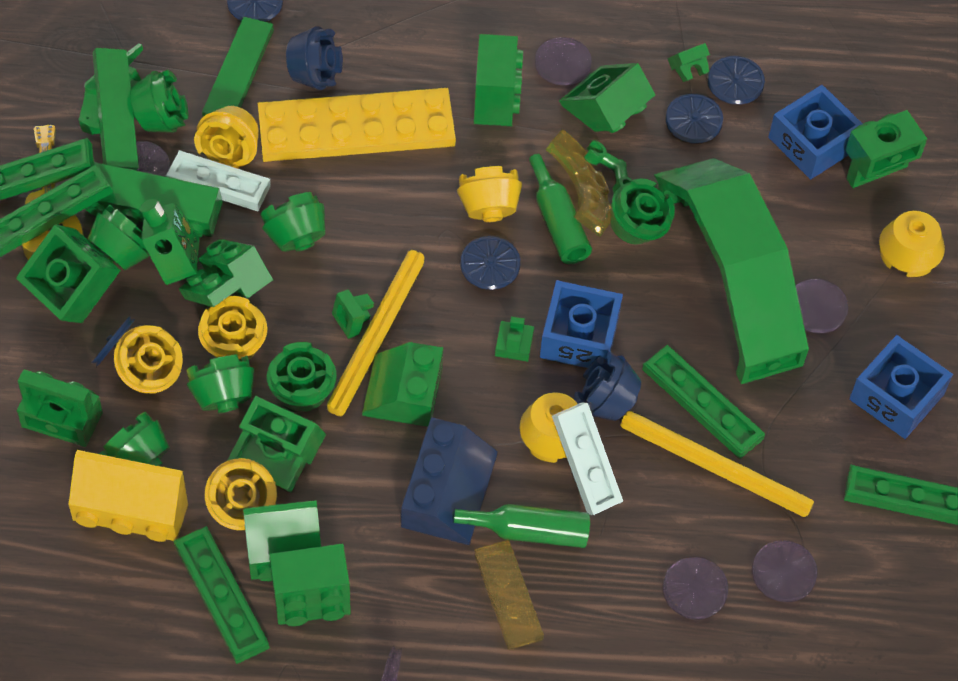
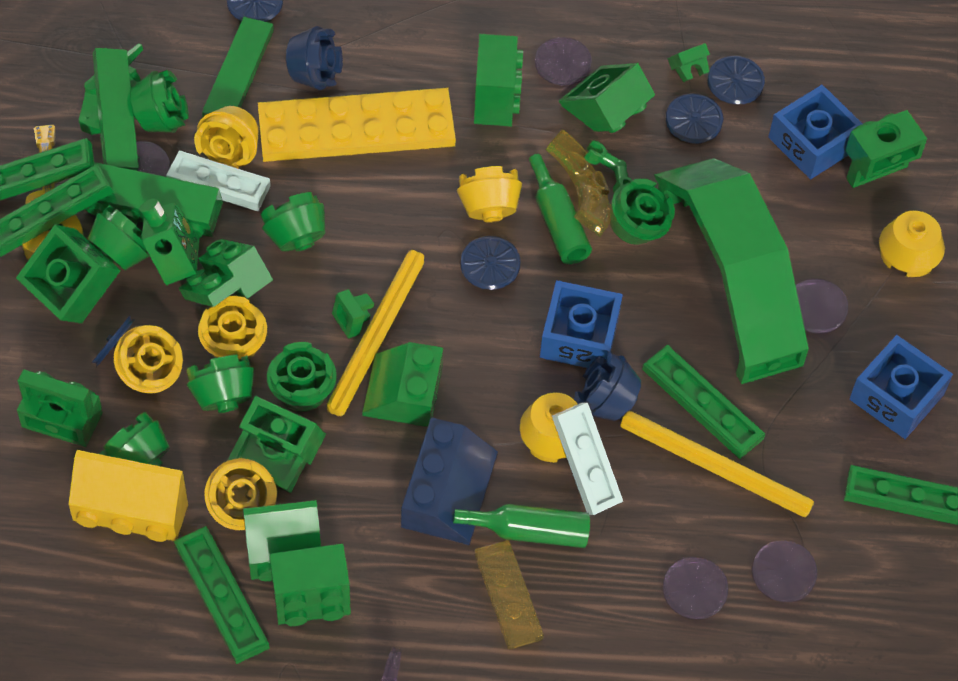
green tile [495,316,534,362] -> none

